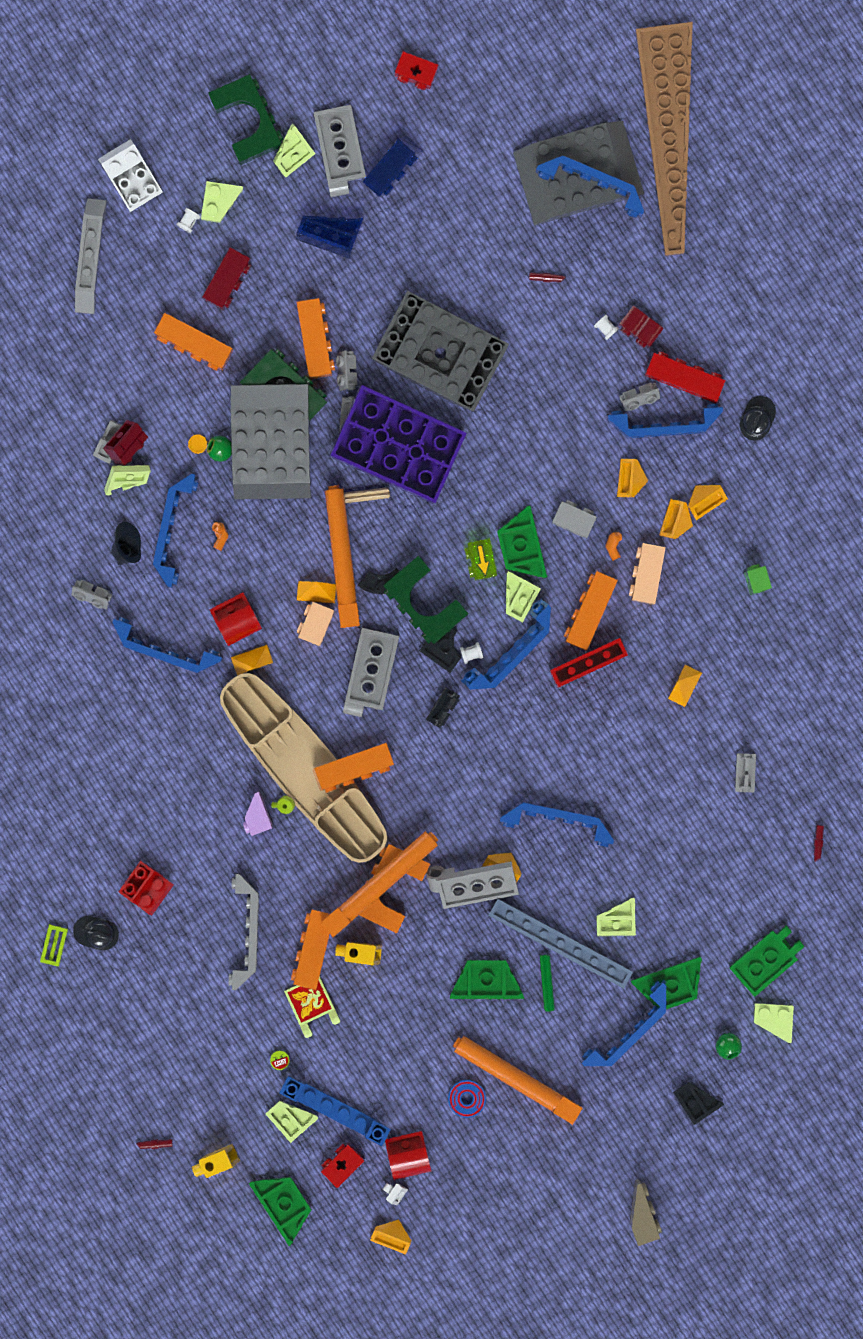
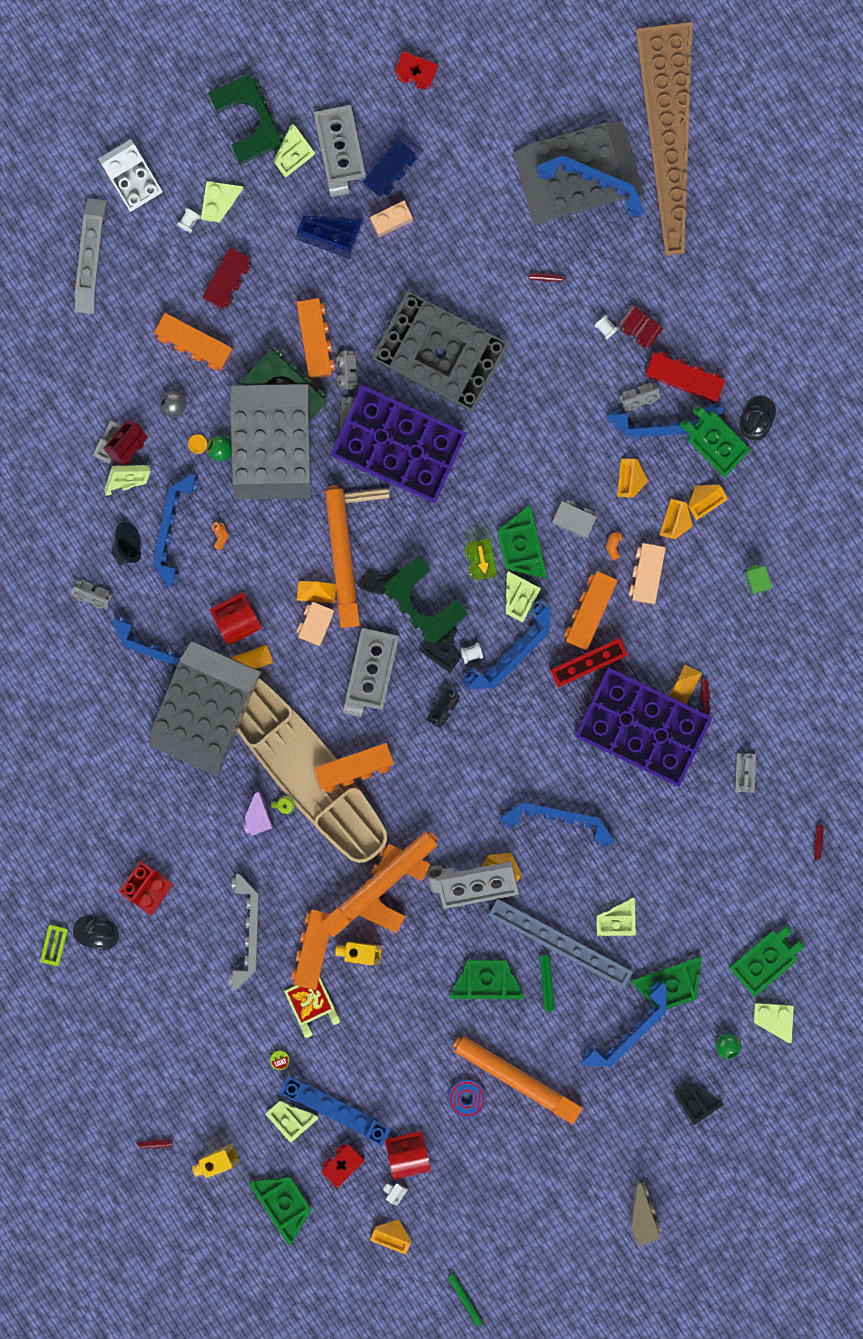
none -> dark grey slope [149,641,261,777]
none -> flat silver piece [160,391,186,418]
none -> light nougat brick [370,201,413,238]
none -> green bar [447,1273,483,1327]
none -> dark purple brick [574,667,712,787]
none -> green tile [679,405,751,478]
none -> dark red piece [701,677,710,714]

